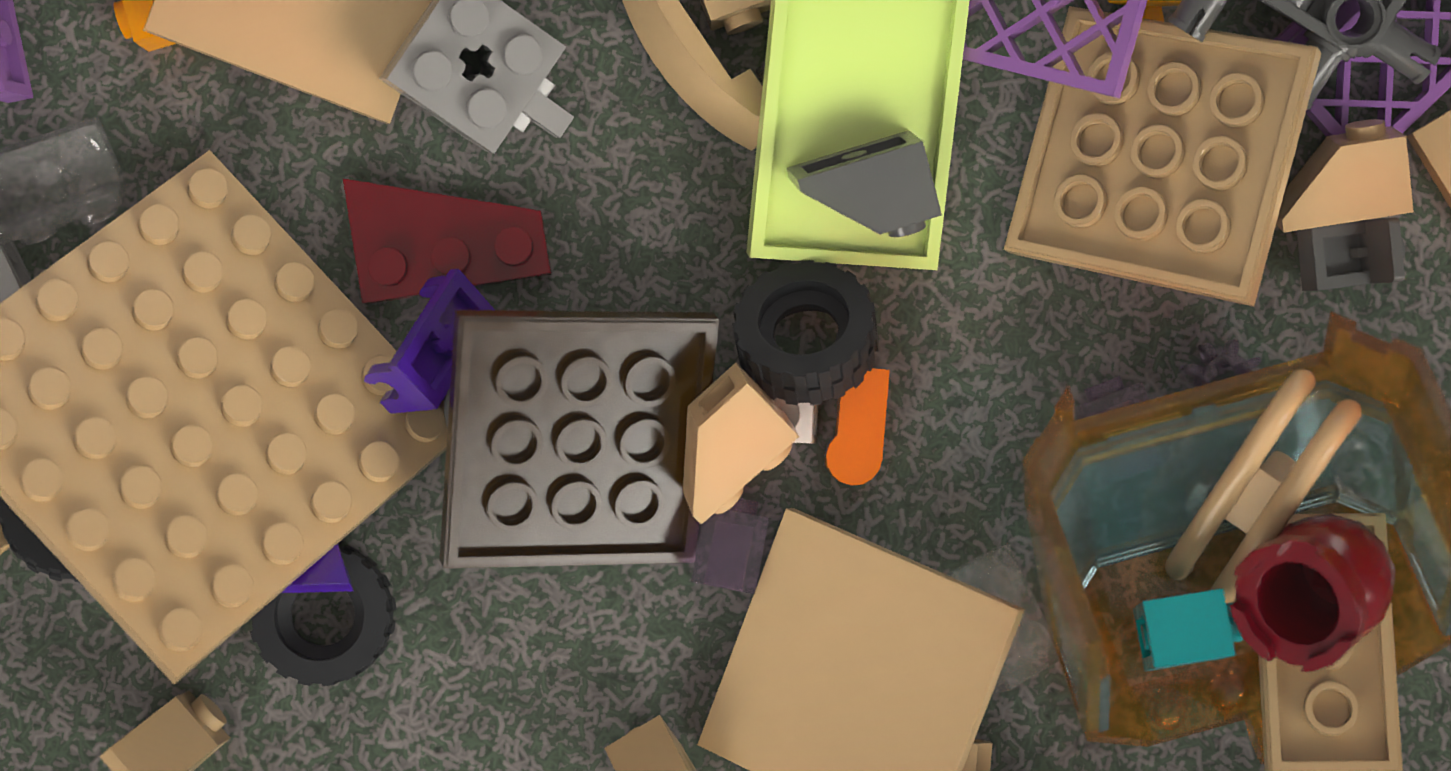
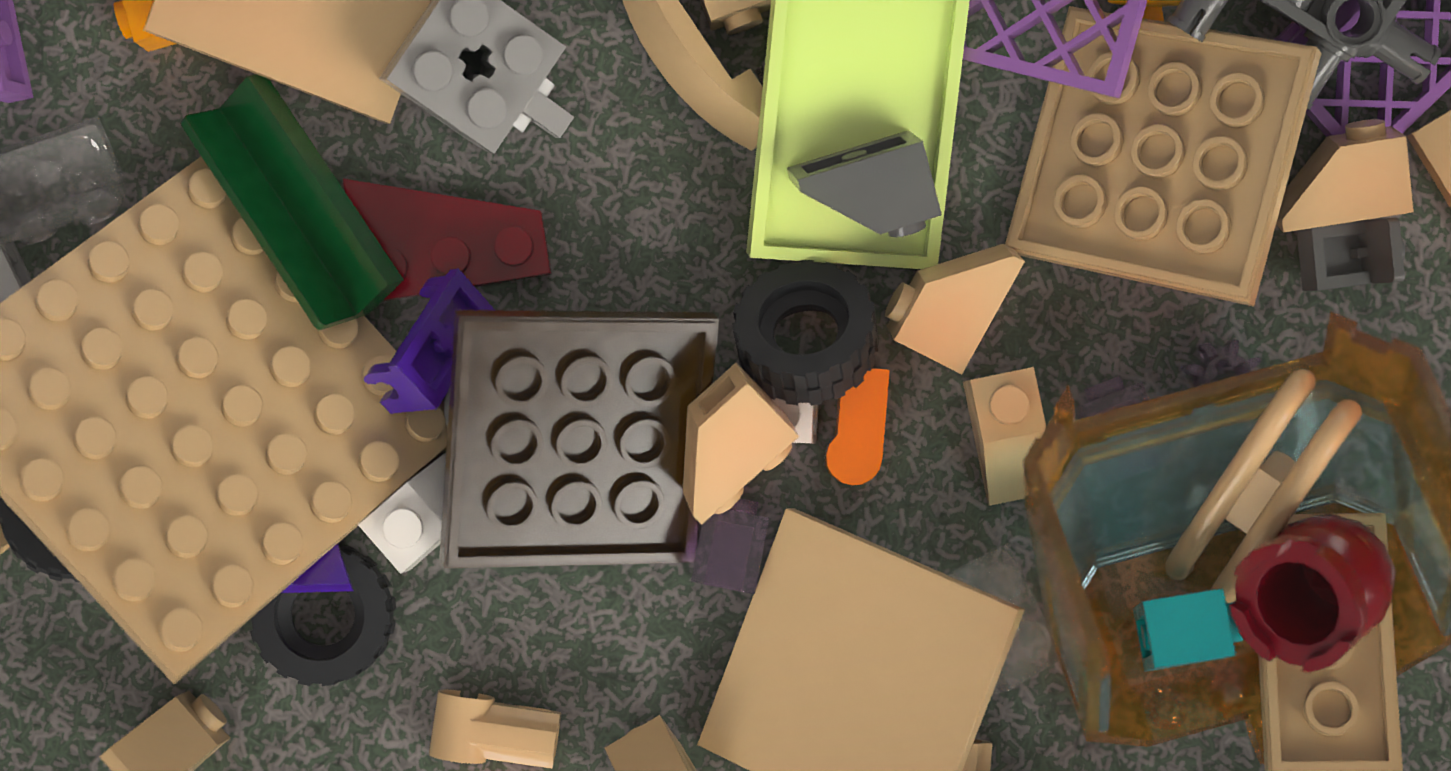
none -> dark green panel [180,74,404,330]
none -> white slope [358,453,446,574]
none -> tan piece [429,690,561,769]
none -> tan slope [885,244,1025,374]
none -> tan slope [963,367,1051,506]

